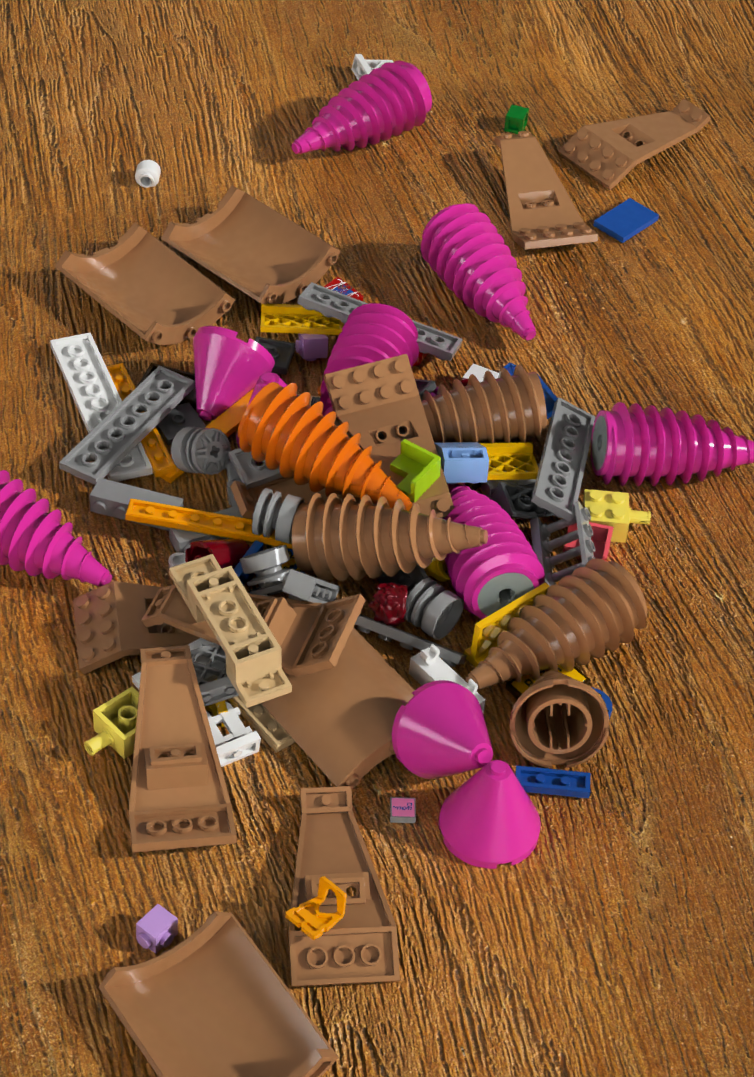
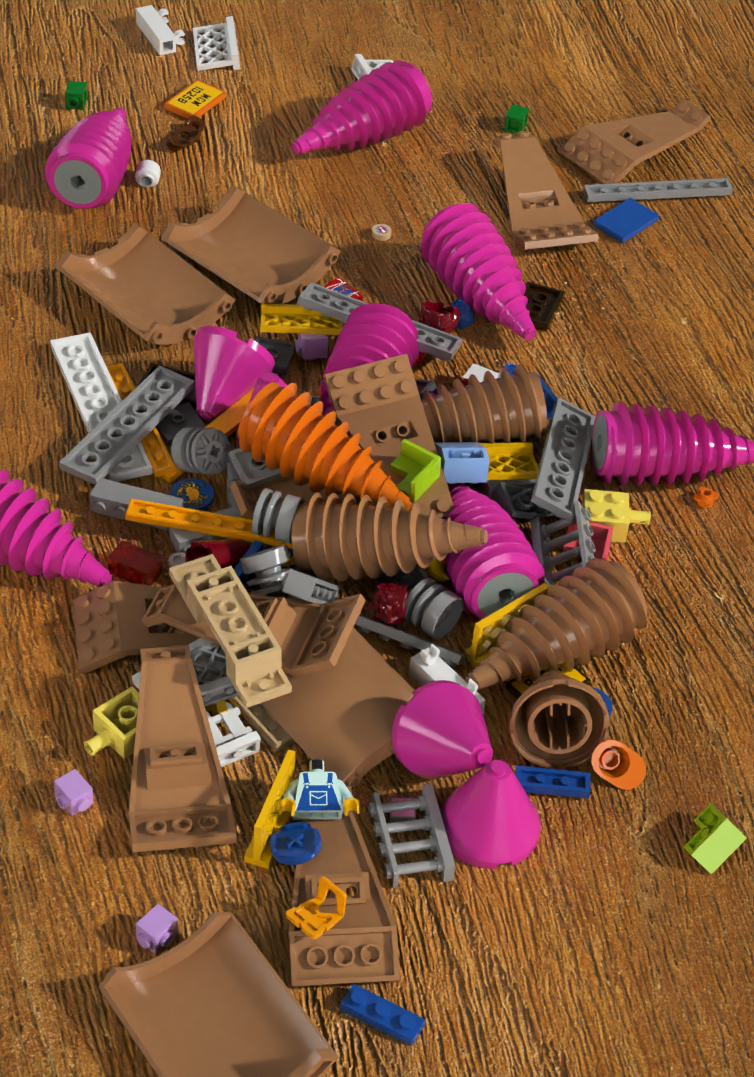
none -> dark pink cone [45,107,132,209]
none -> lavender brick [54,769,93,816]
none -> green brick [65,81,88,110]
none -> clear red brick [108,540,162,586]
none -> white brick [136,5,185,55]
none -> tile [164,79,226,119]
none -> reddish brown piece [166,115,205,151]
none -> tile [170,478,214,511]
none -> white fence [193,16,241,71]
none -> yellow fence [244,749,296,869]
none -> blue tile [269,822,322,865]
none -> torso [279,759,359,820]
none -> blue plate [340,983,426,1046]
none -> light grey fence [368,784,455,888]
none -> tan tile [372,224,391,241]
none -> dark red hair [418,301,459,334]
none -> blue hat [450,298,474,329]
none -> dark brown tile [524,281,565,332]
none -> light grey plate [583,178,733,203]
none -> orange piece [591,740,646,790]
none -> lime panel [683,803,747,874]
none -> orange plate [693,487,719,508]

